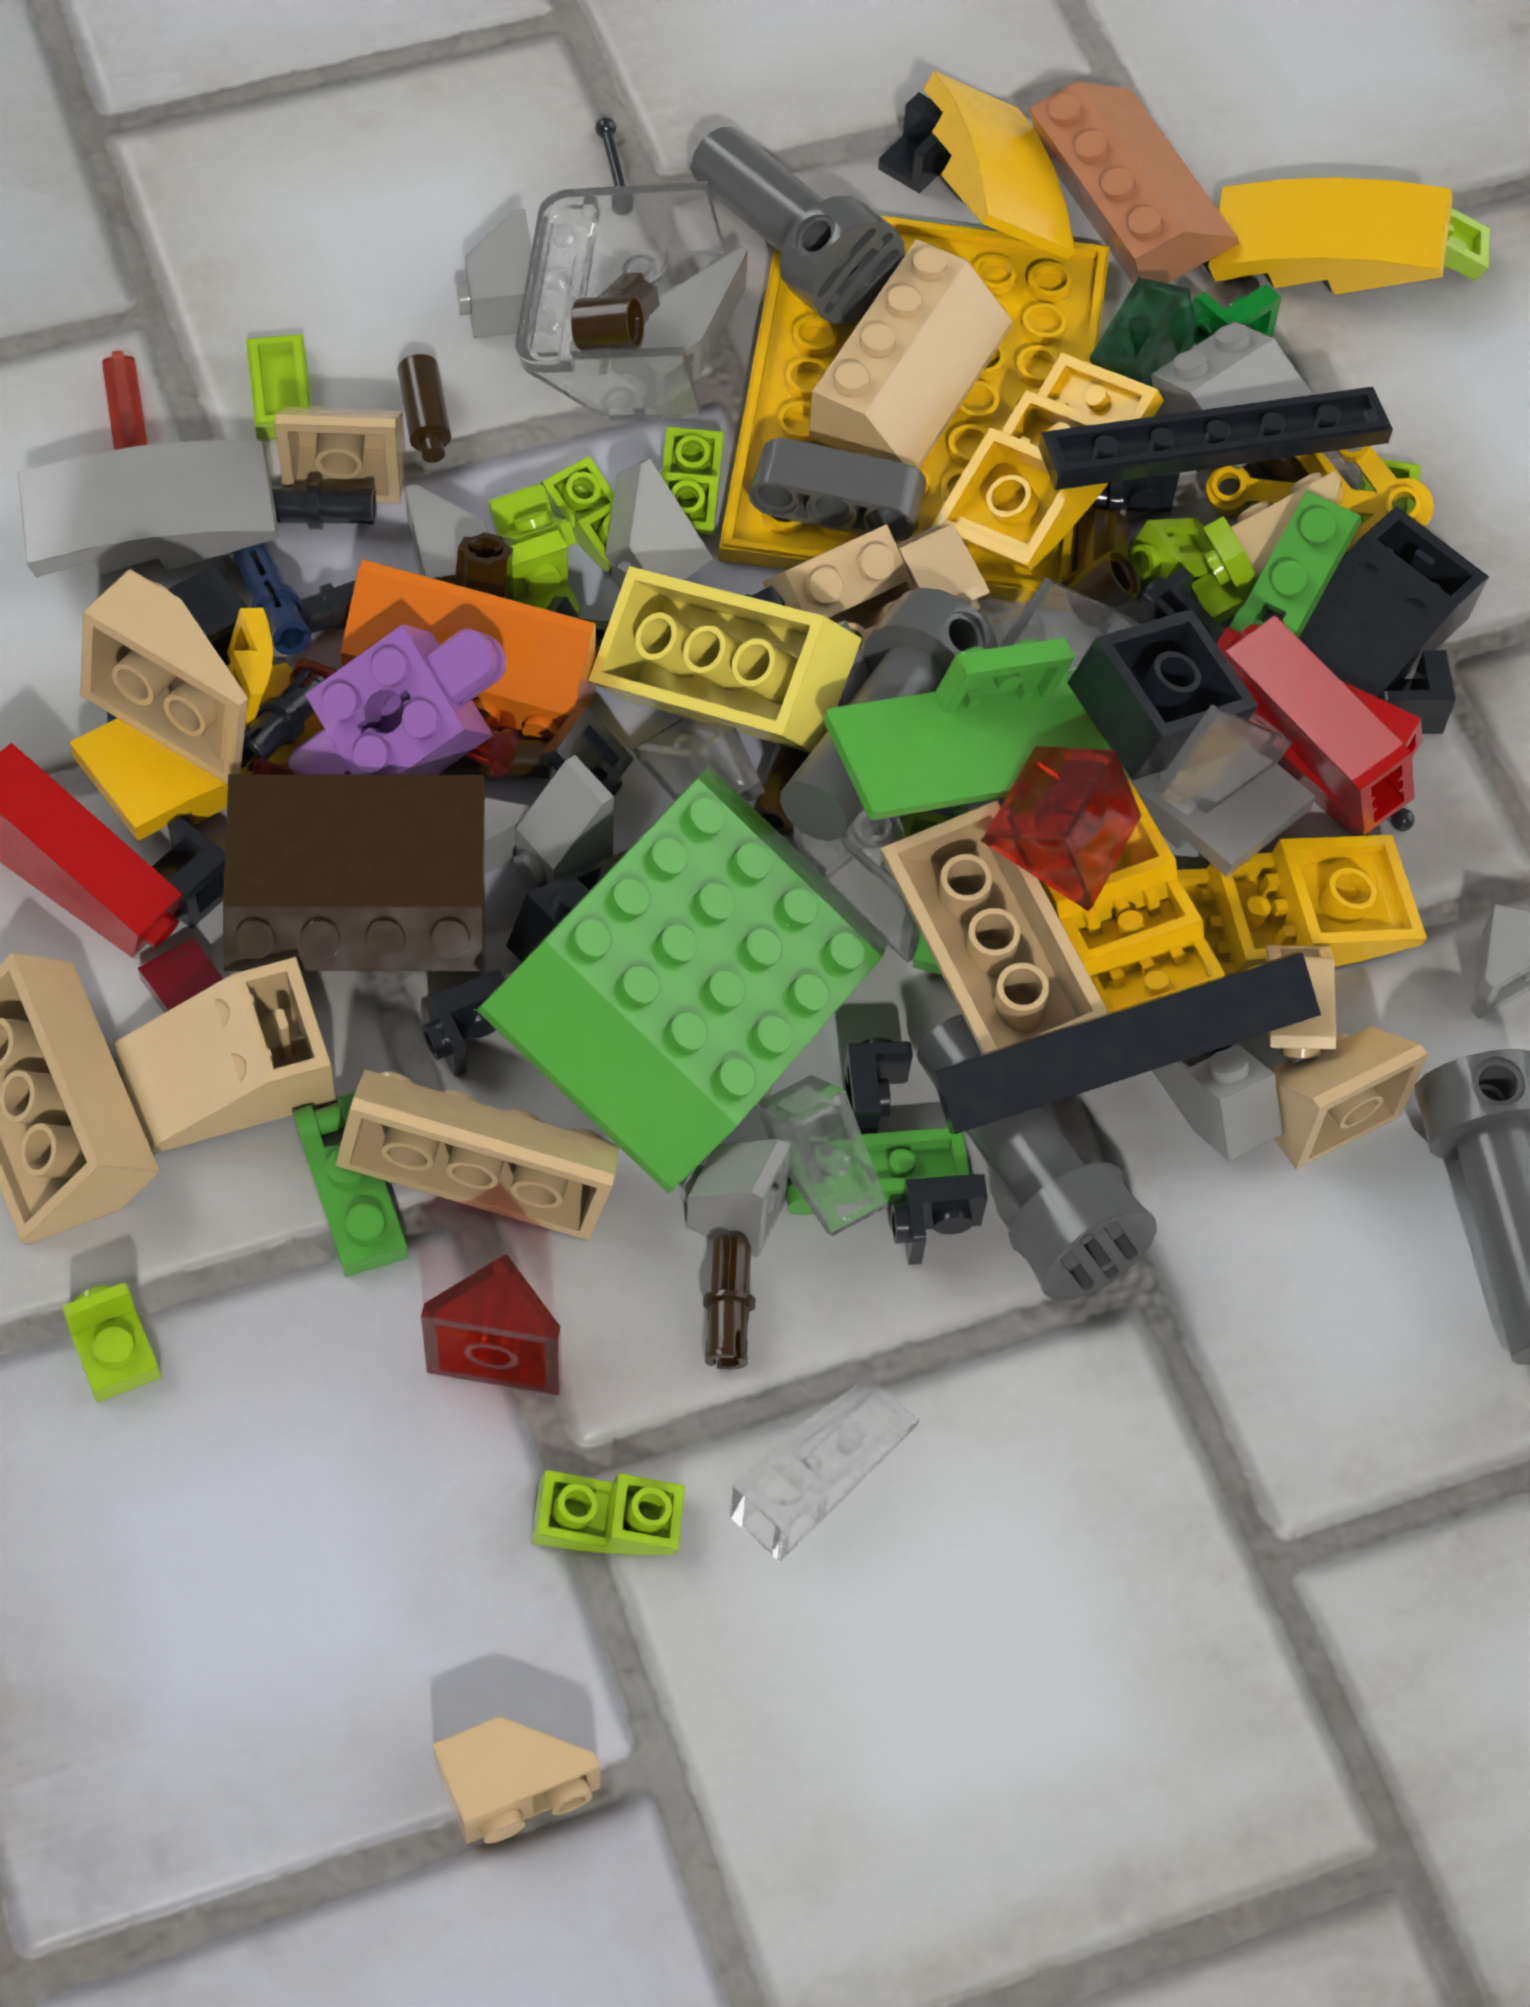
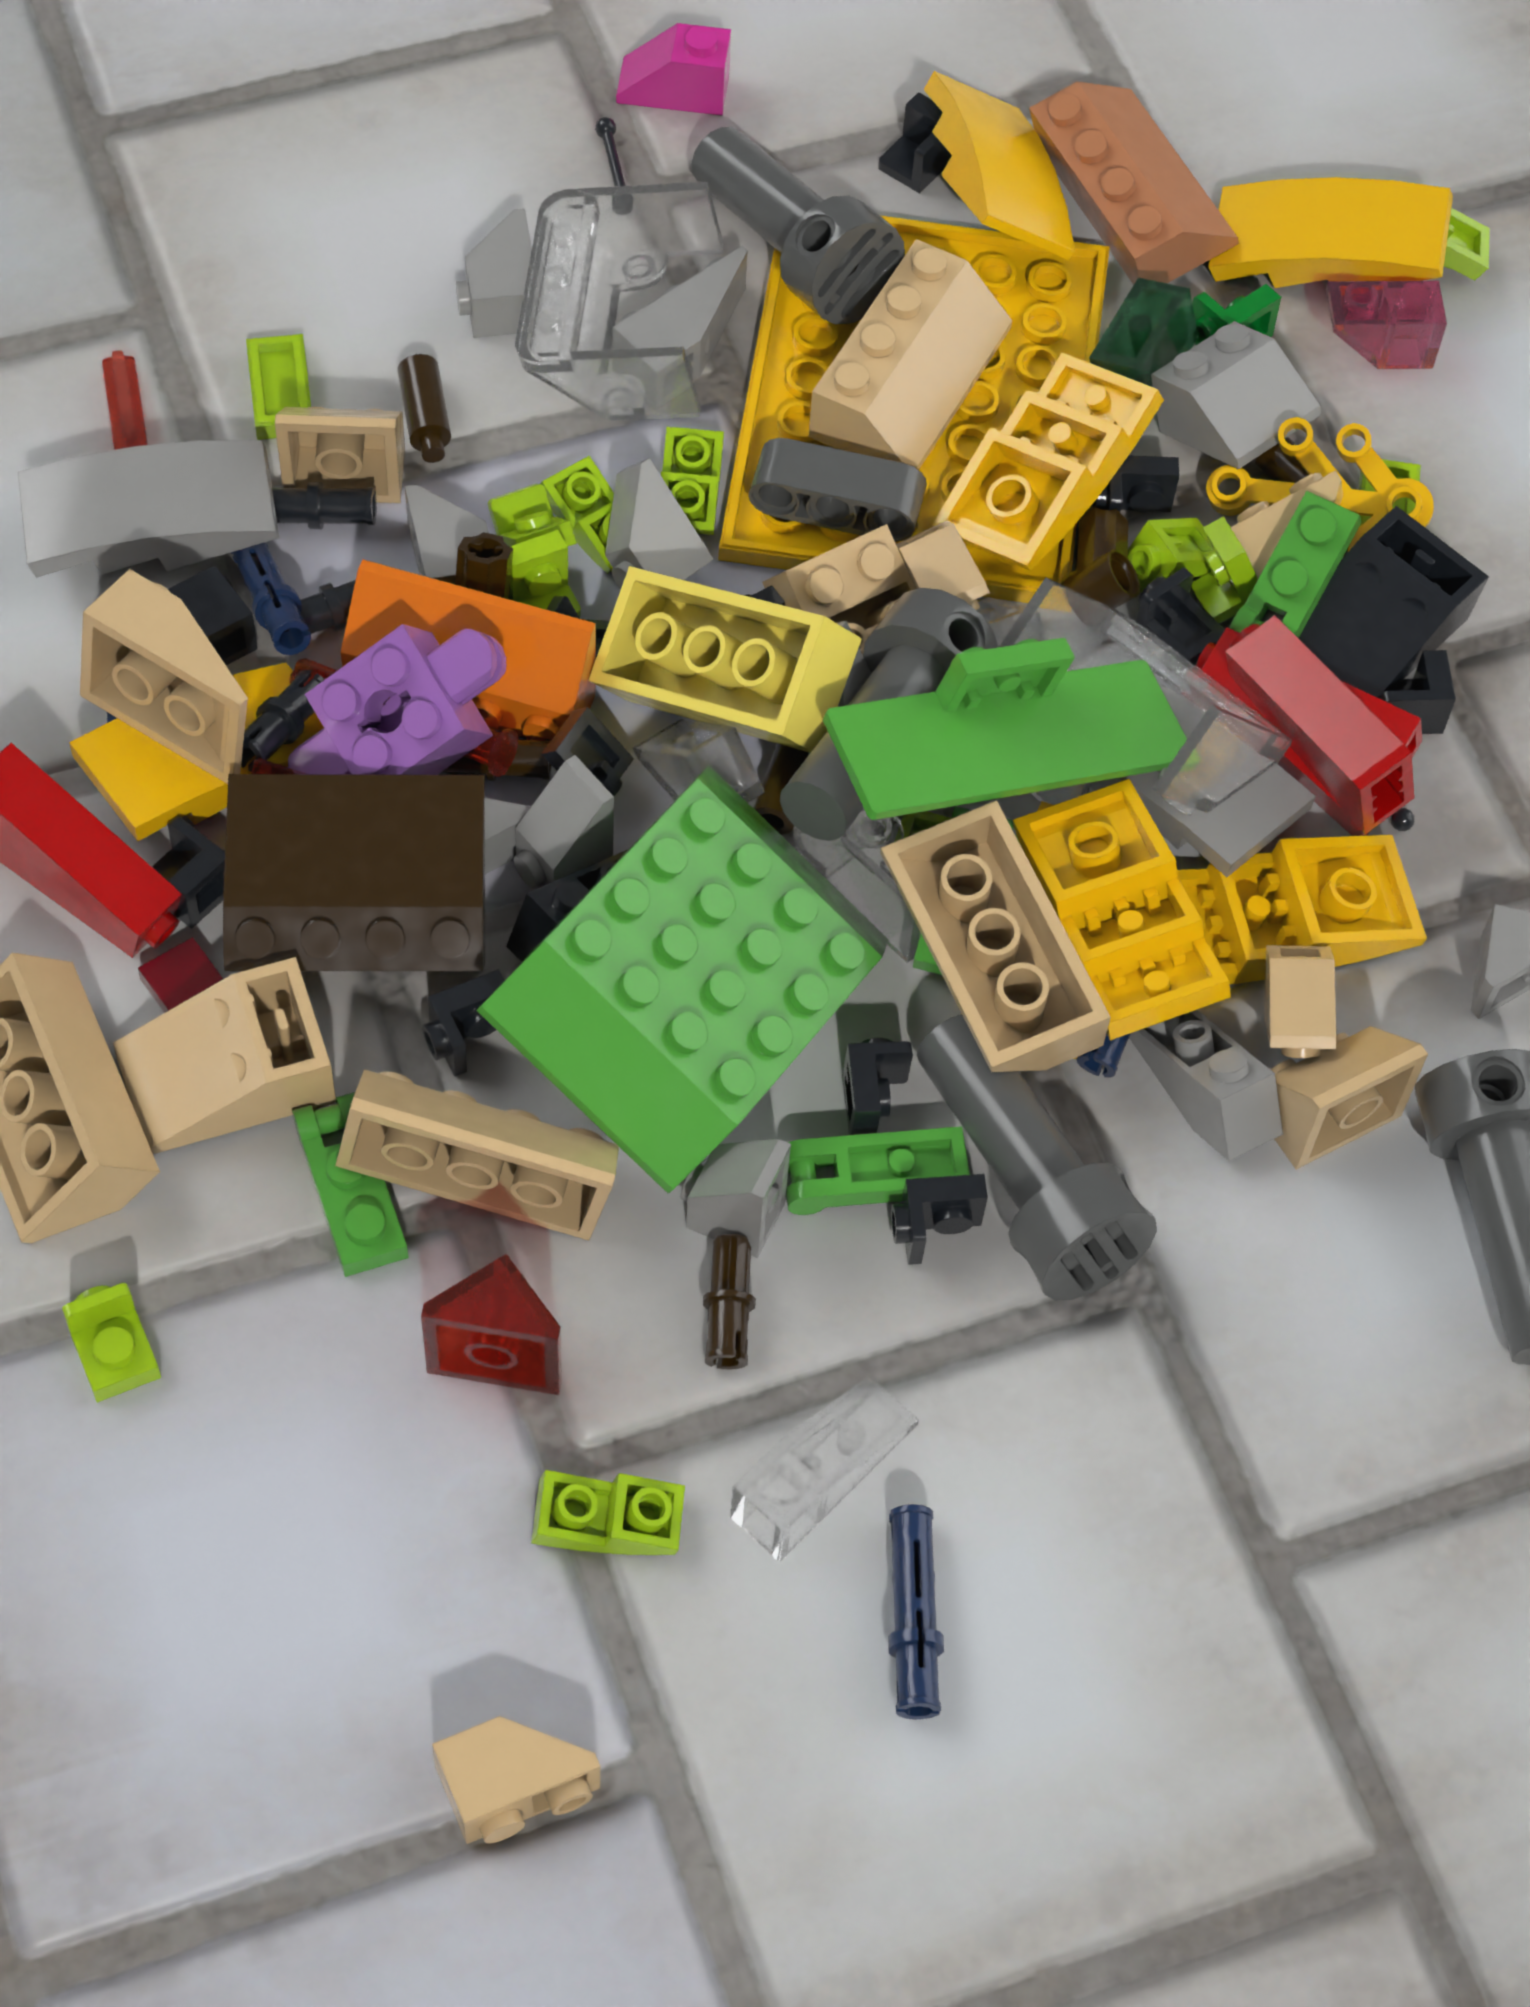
yellow slope [227,608,273,729] -> none
dark brown piece [571,272,660,351] -> none
clear slope [756,1075,888,1236] -> none
black tile [931,952,1321,1134] -> none
clear red slope [981,746,1142,911] -> none
black tile [1038,387,1393,490] -> none
black brick [1067,609,1259,781] -> none
none -> dark pink slope [616,23,731,116]
none -> dark blue pin [888,1504,944,1720]
none -> clear pink slope [1326,281,1447,369]

